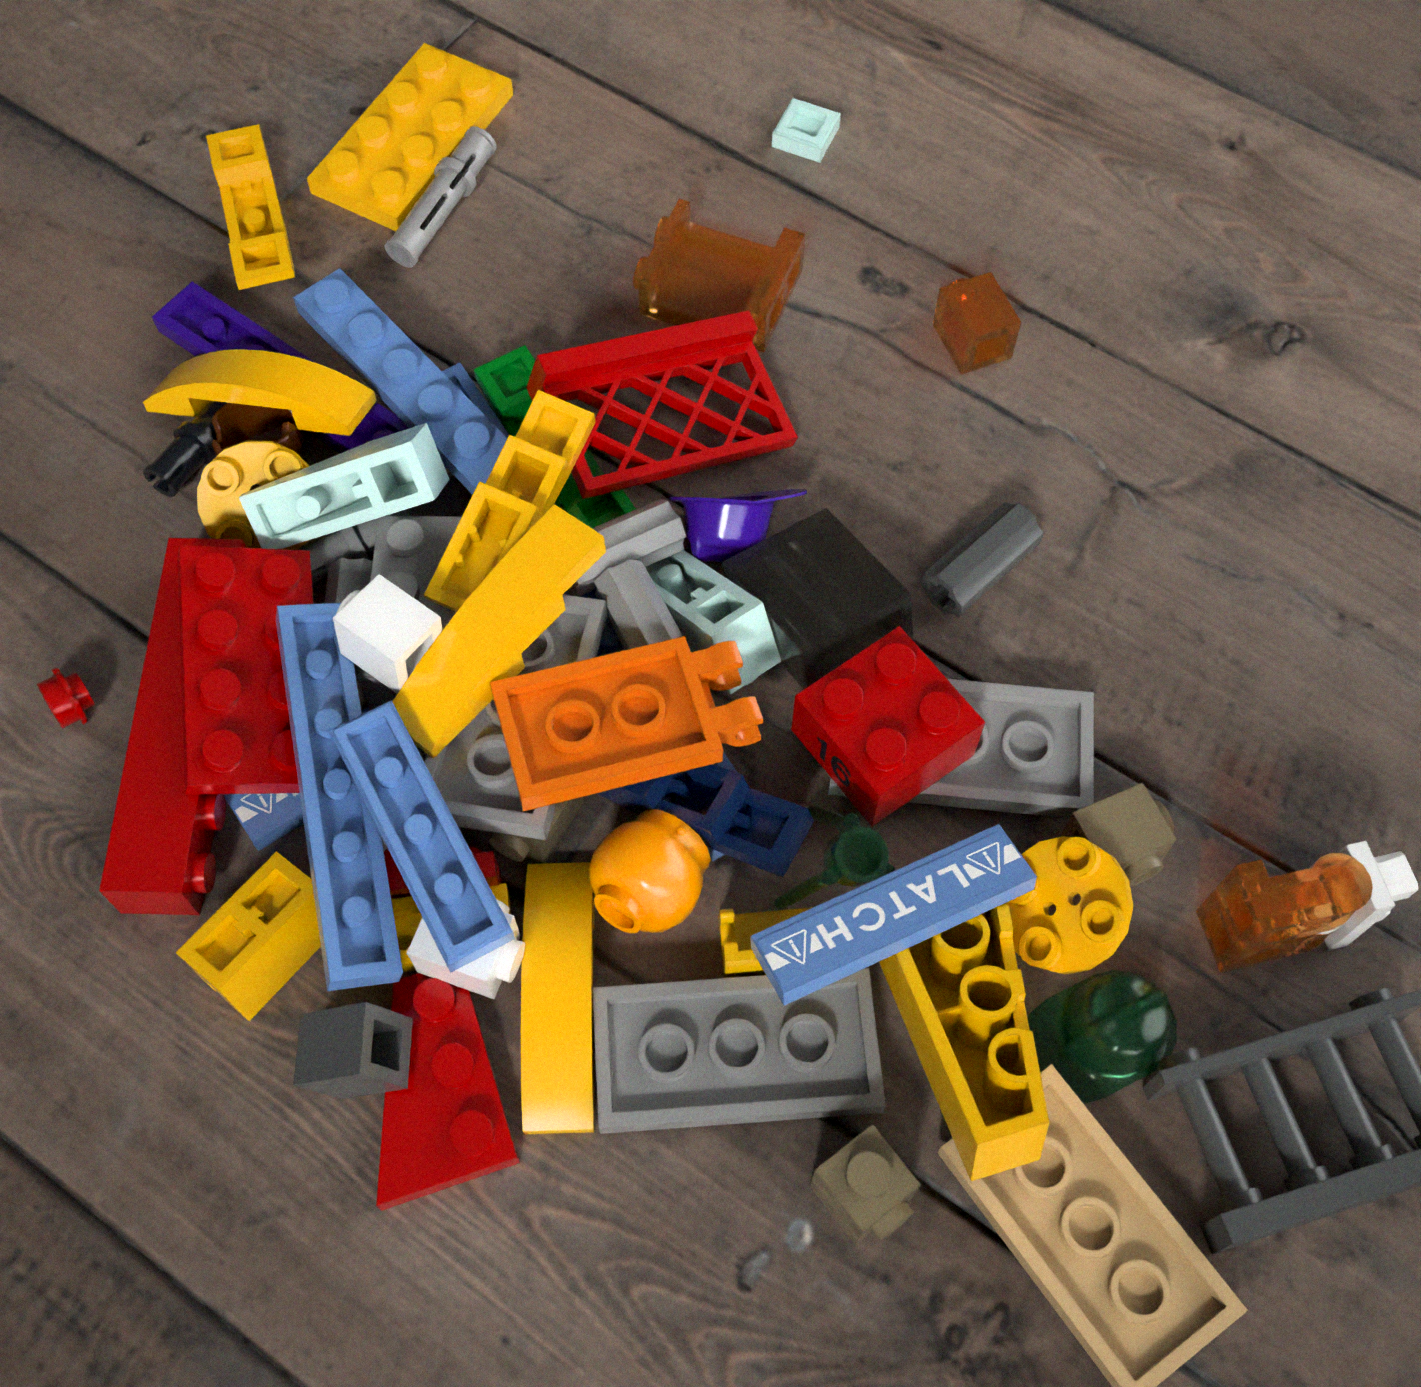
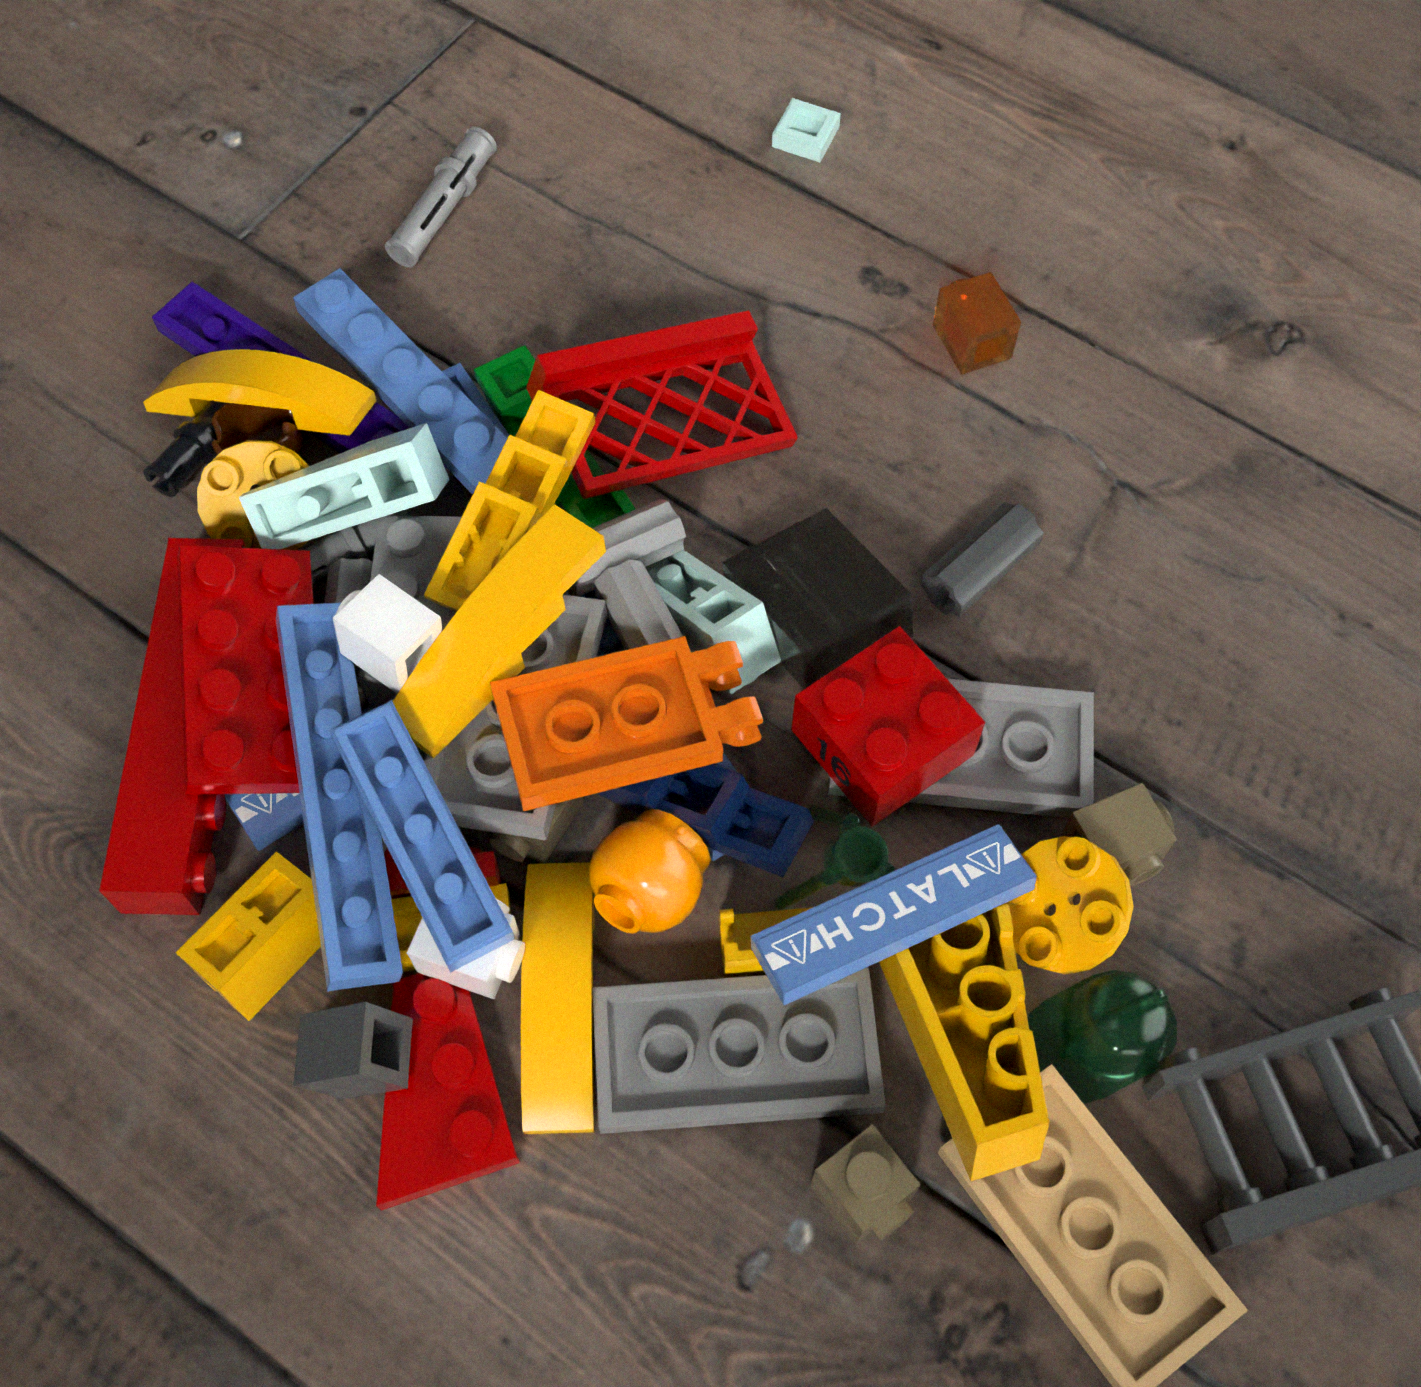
red plate [36,668,95,729] -> none
yellow slope [206,124,295,290] -> none
yellow plate [307,43,513,231] -> none
clear orange panel [633,199,805,353] -> none
dark purple piece [669,489,807,563] -> none
clear orange hips [1196,841,1419,973] -> none

